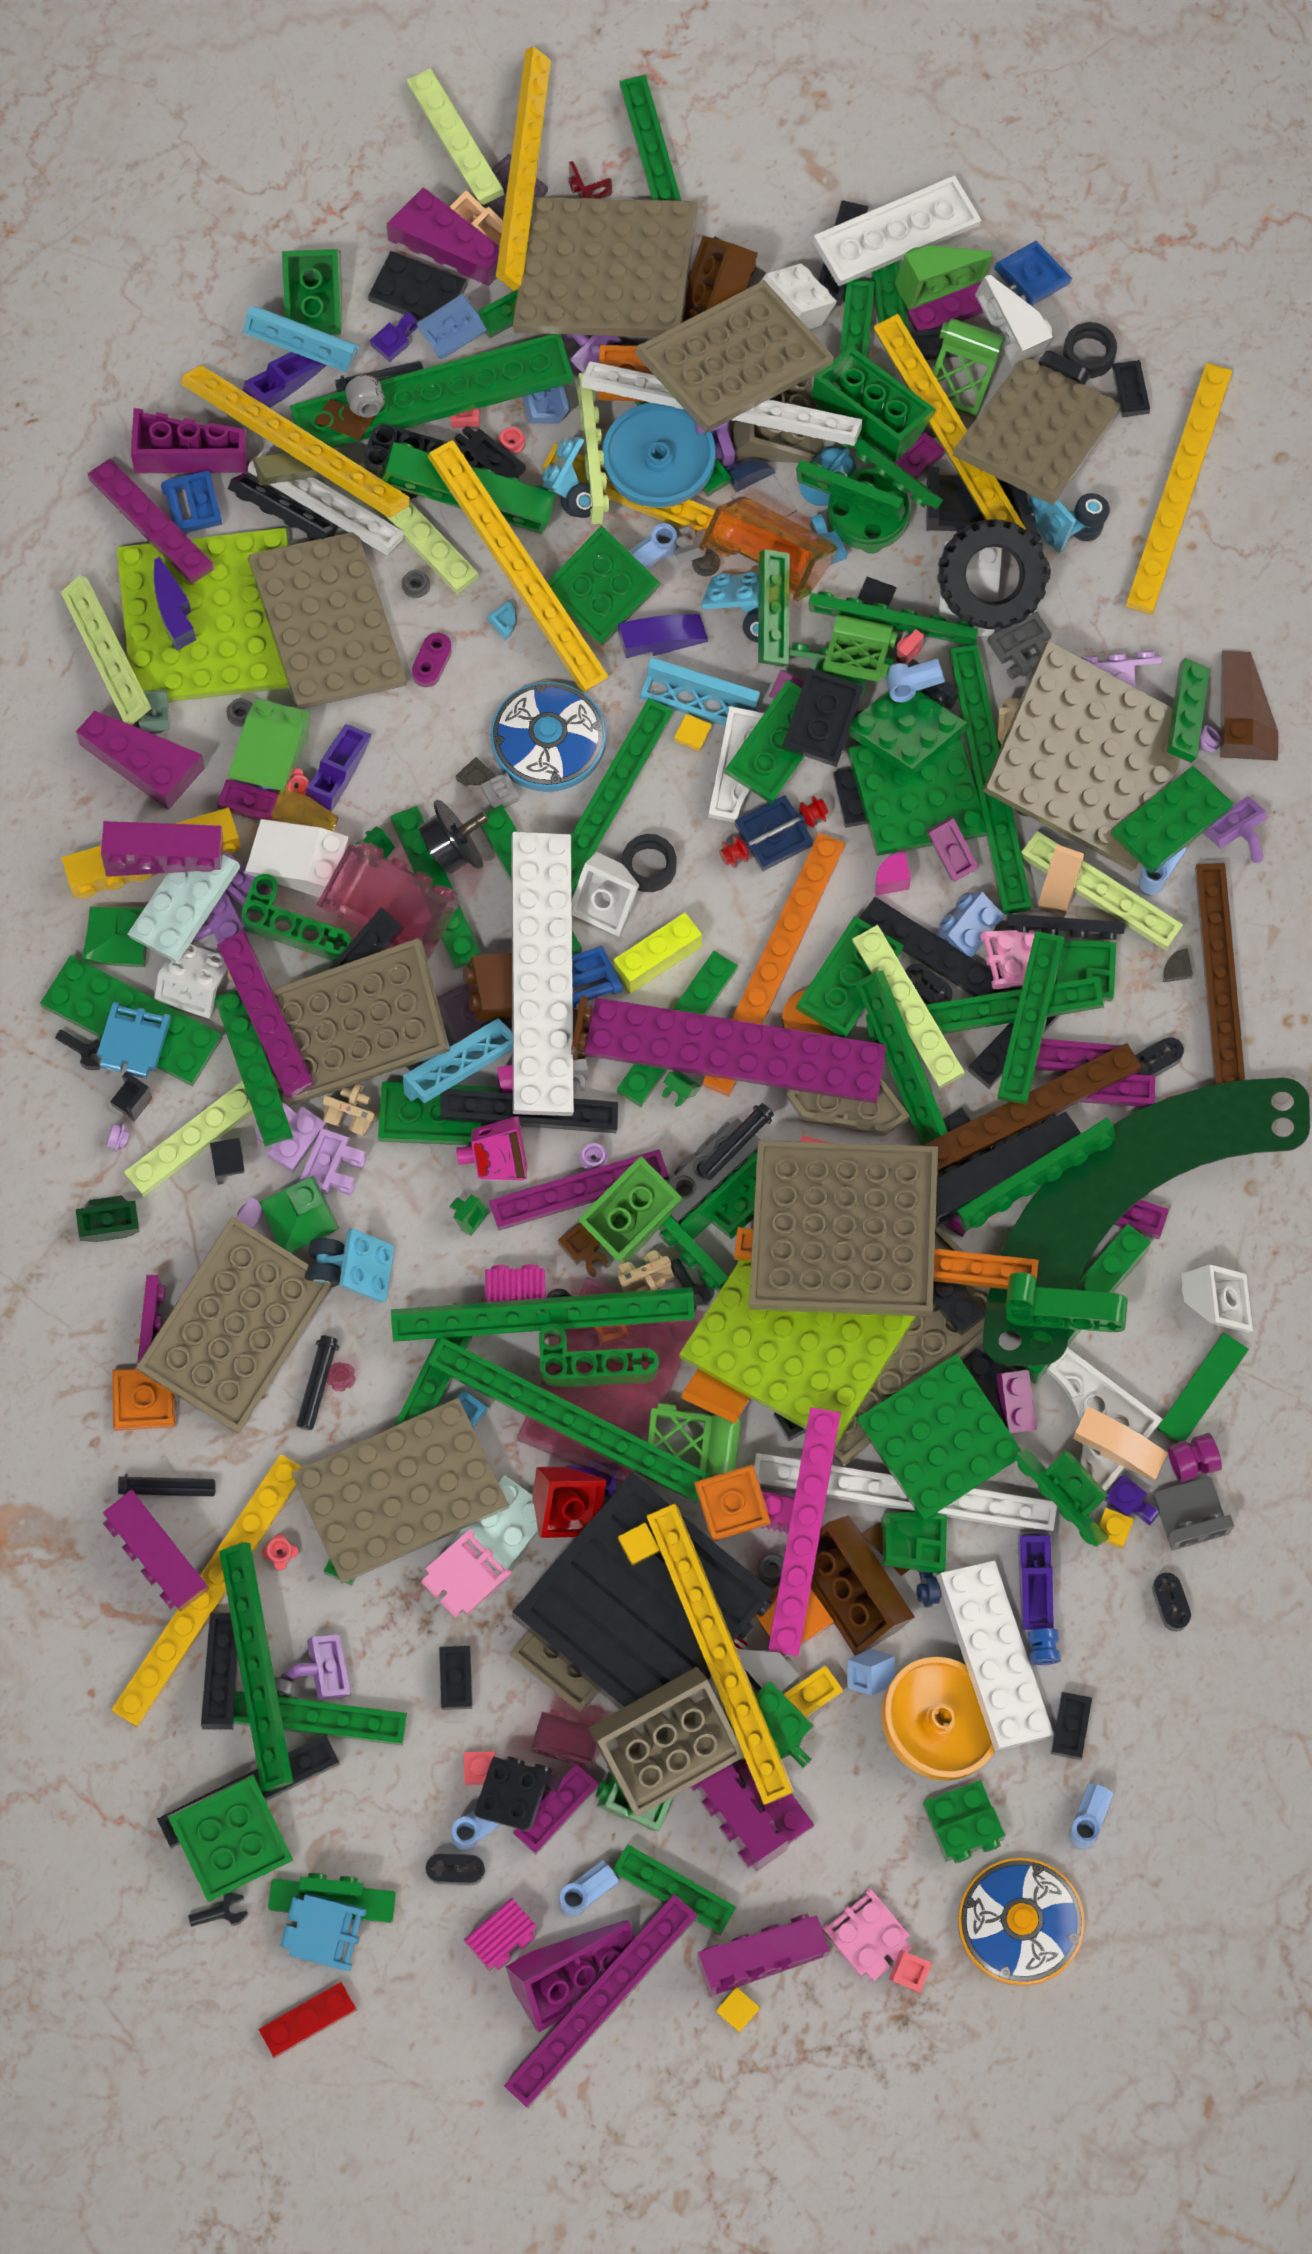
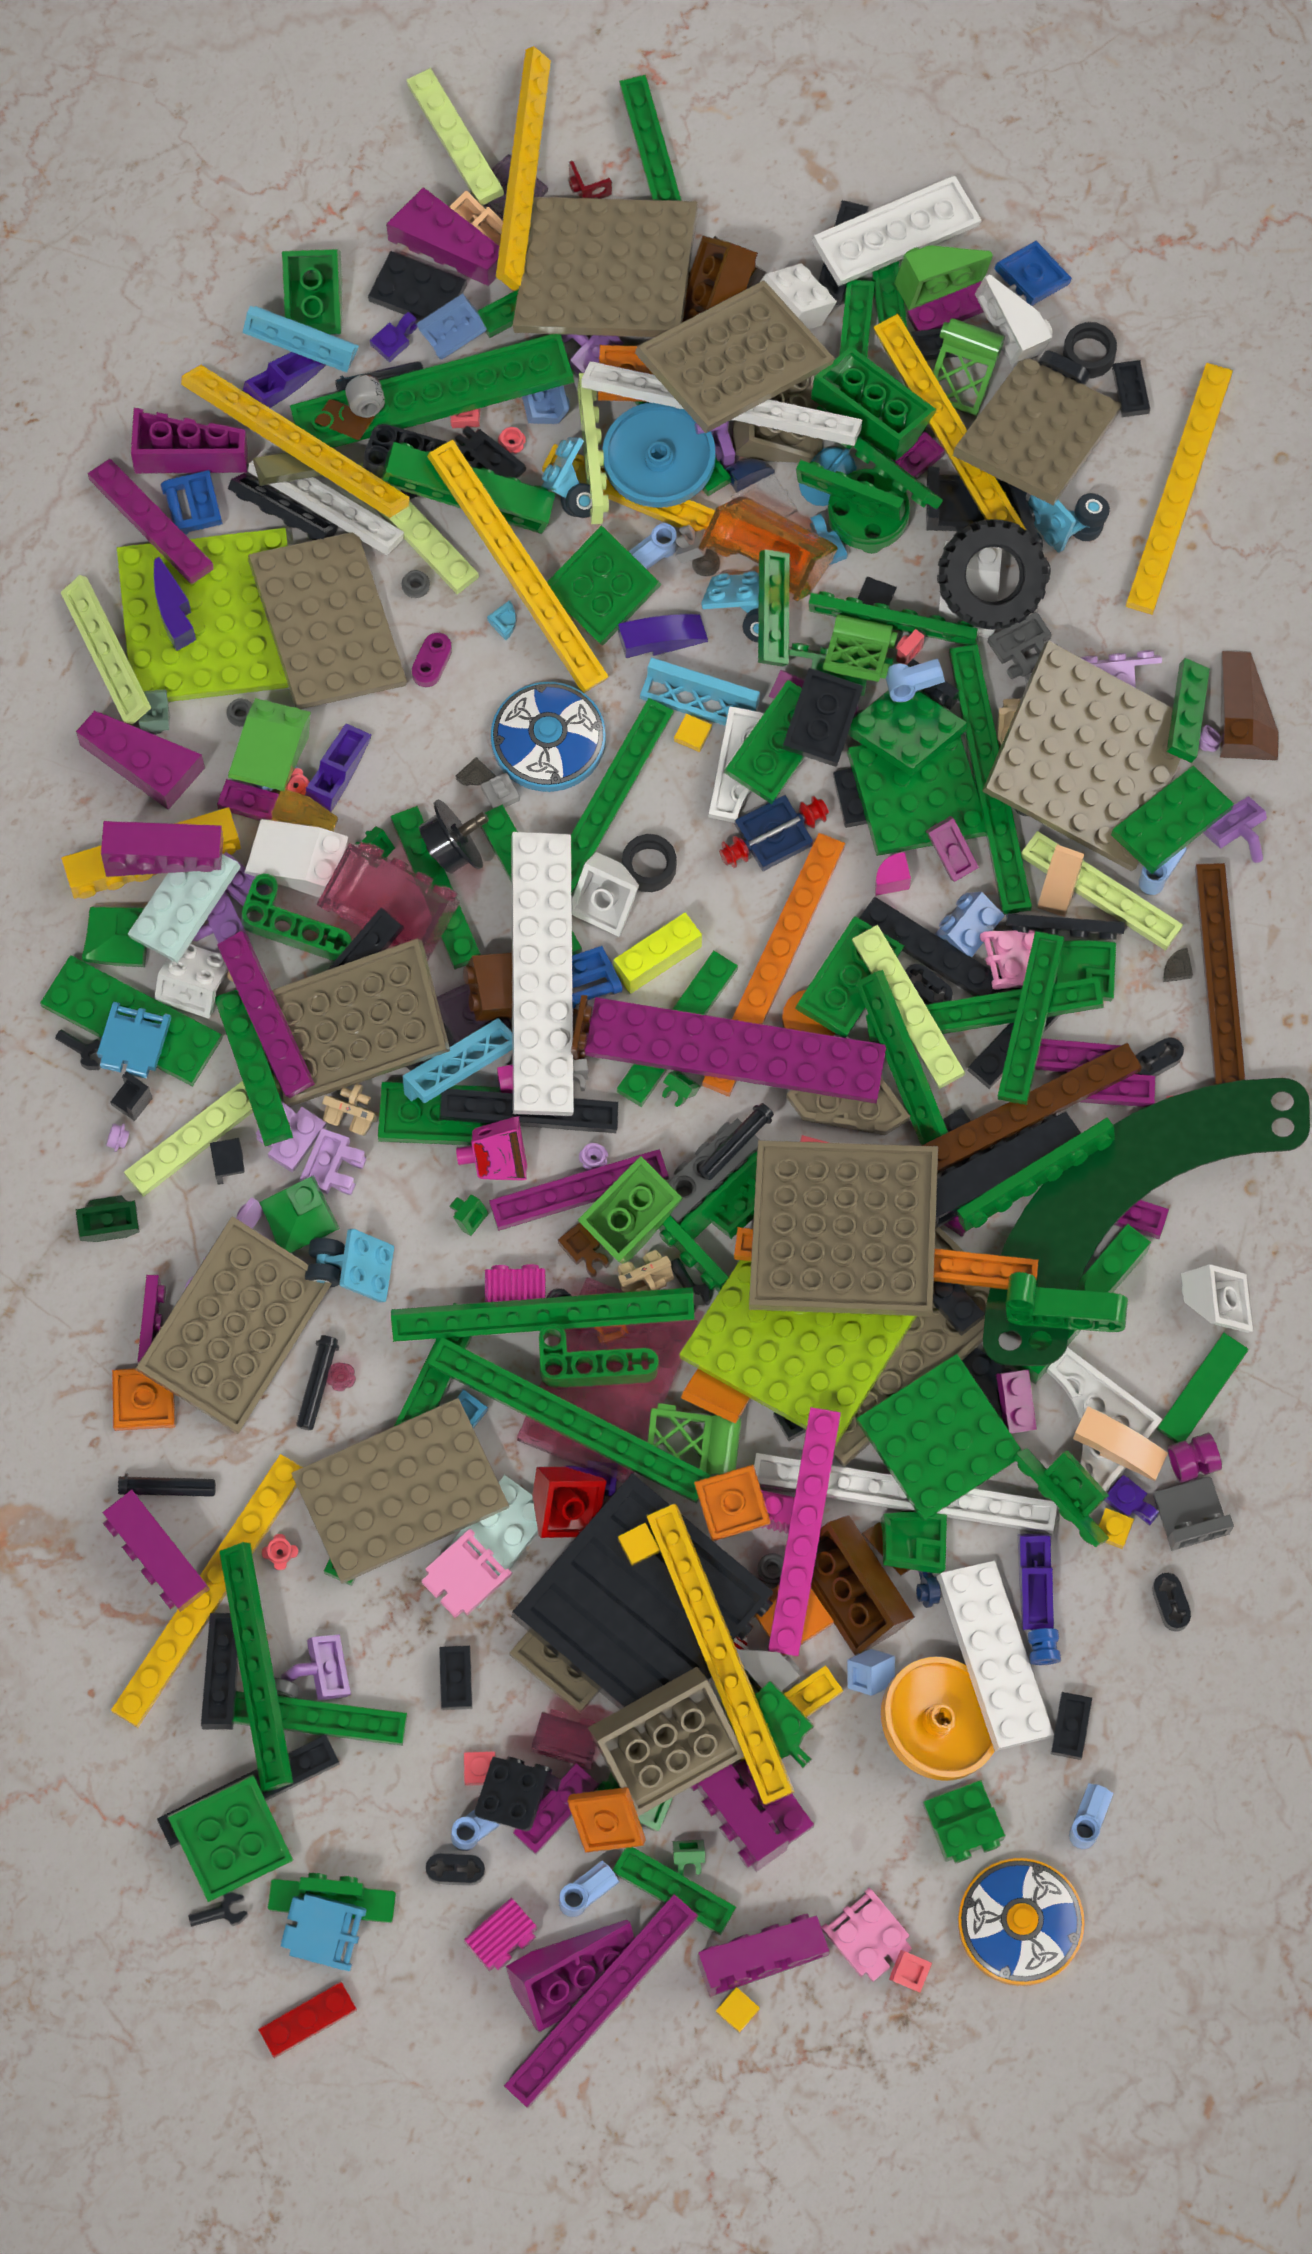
none -> orange tile [567,1787,646,1853]
none -> green tile [672,1840,705,1875]

